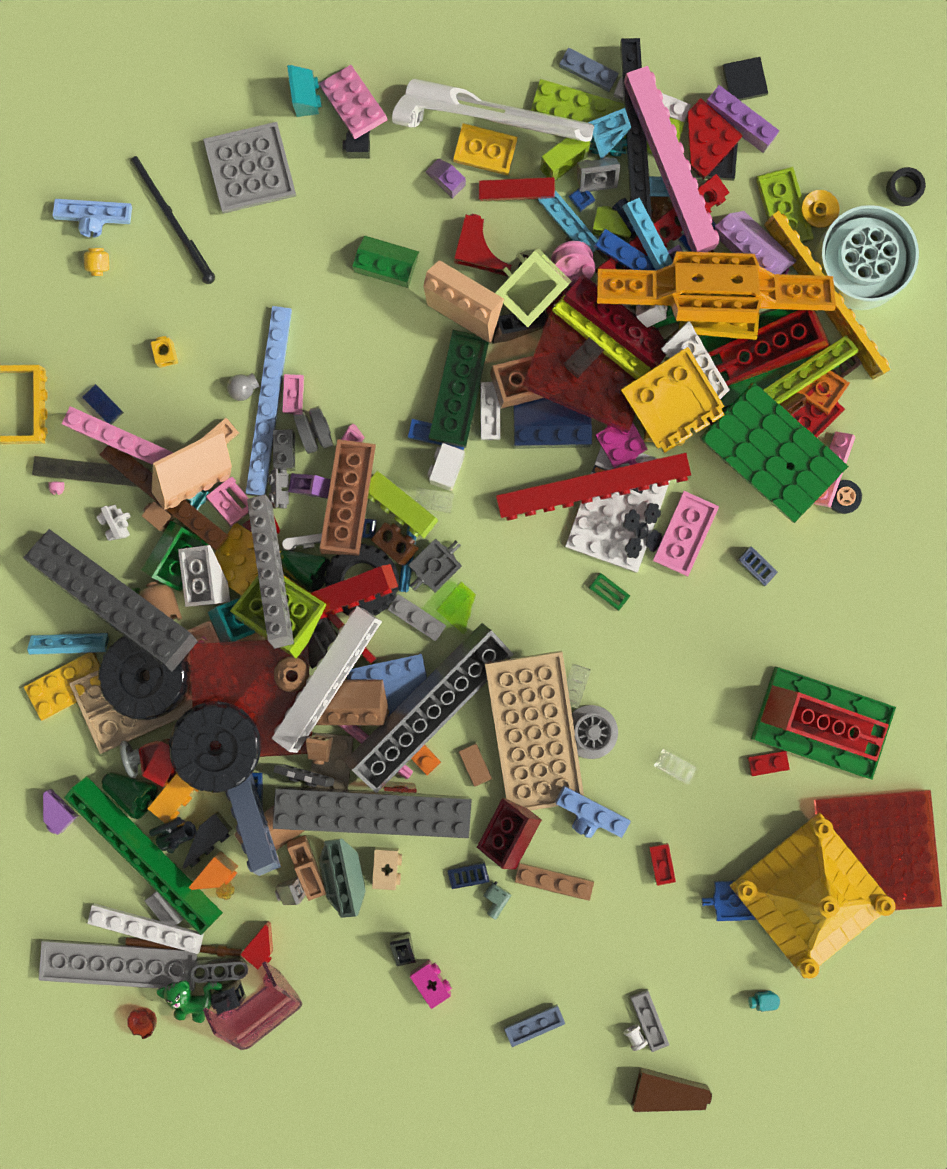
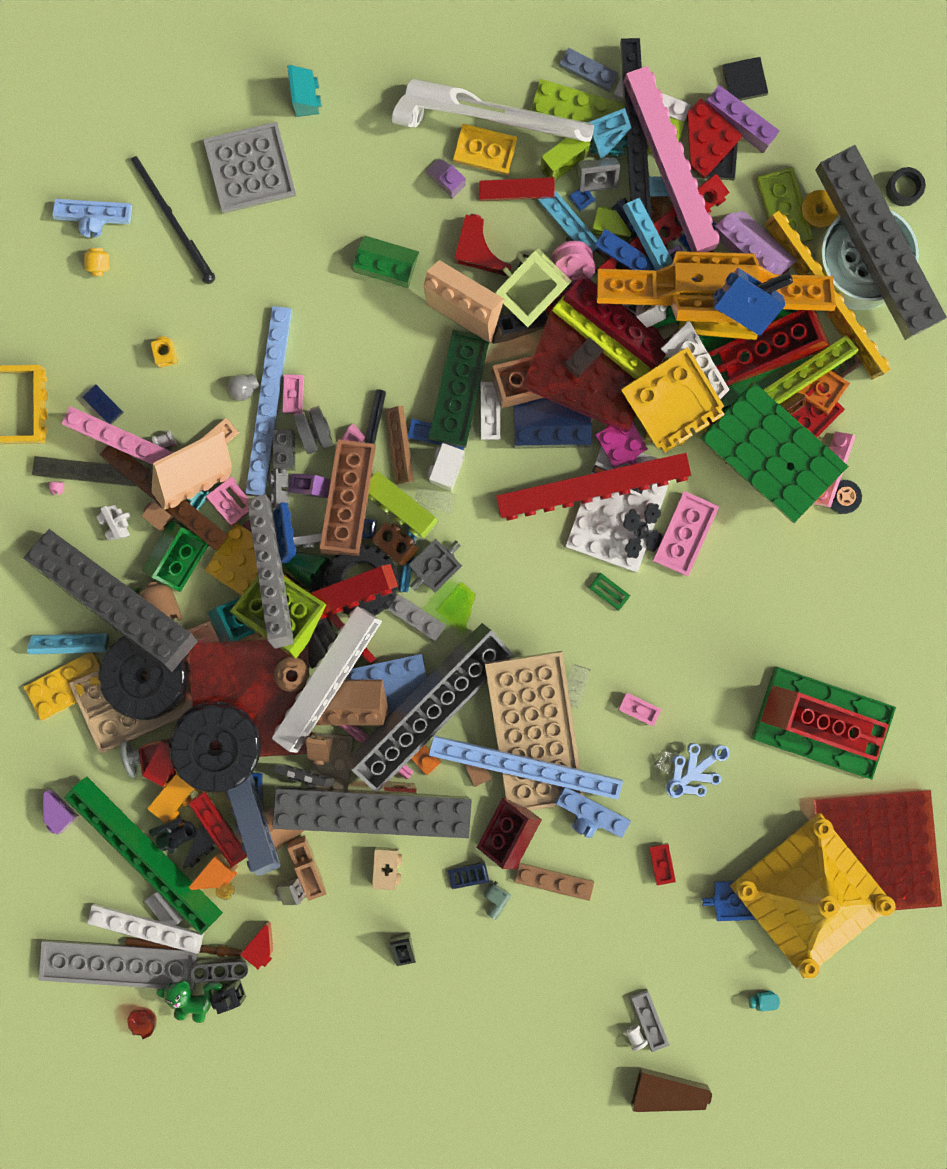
dark green cone [101,772,158,819] -> none
white slope [178,545,230,607] -> none
clear pink windscreen [203,961,302,1050] -> none
bright pink plate [319,65,388,139] -> none
sand green wedge [319,838,366,918] -> none
black slope [343,131,370,159] -> none
dark pink brick [410,959,452,1009] -> none
sand blue plate [504,1004,565,1047] -> none
light grey piece [572,705,618,759] -> none
dark blue slope [737,546,778,586] -> none
red plate [747,750,790,776] -> none
none -> white bush [152,429,177,448]
none -> red tile [188,791,247,867]
none -> blue plate [273,502,296,563]
none -> black axle [364,389,386,444]
none -> medium nougat plate [385,406,414,485]
none -> light blue plate [429,735,623,800]
none -> bright pink plate [618,692,661,726]
none -> light blue plant [666,743,729,798]
none -> blue piece [713,268,793,336]
none -> dark grey brick [815,145,947,340]

